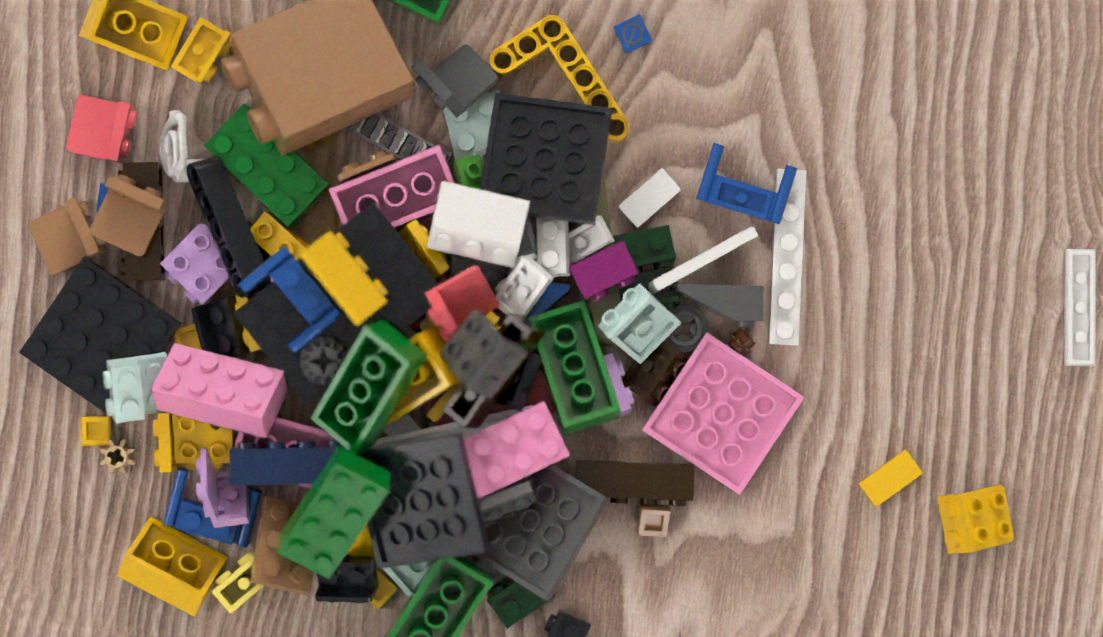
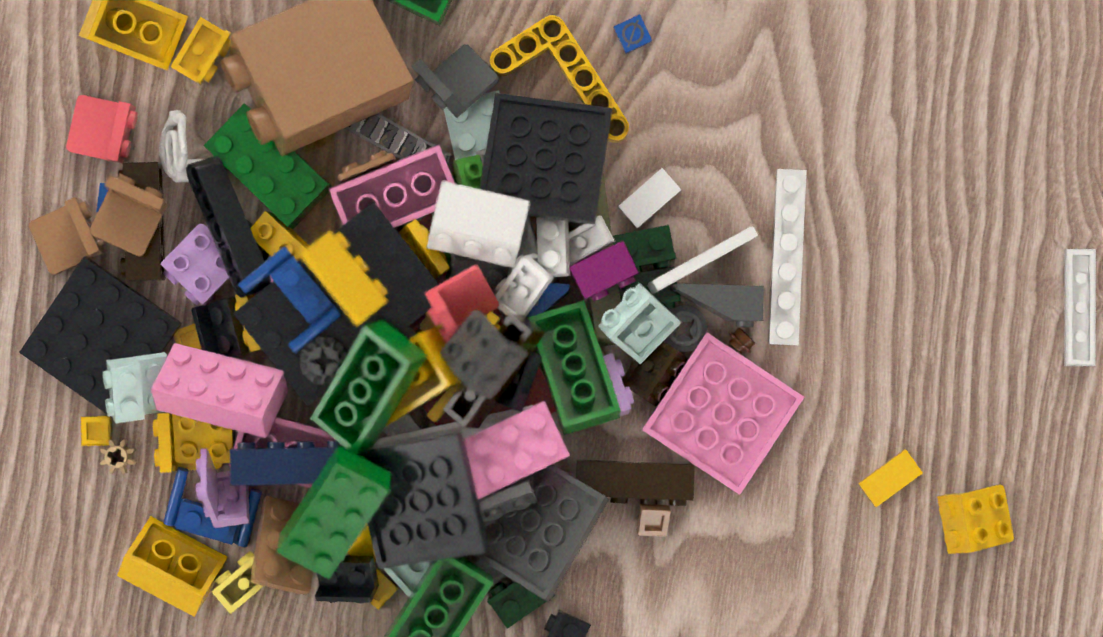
blue plate [696,143,797,224] -> none

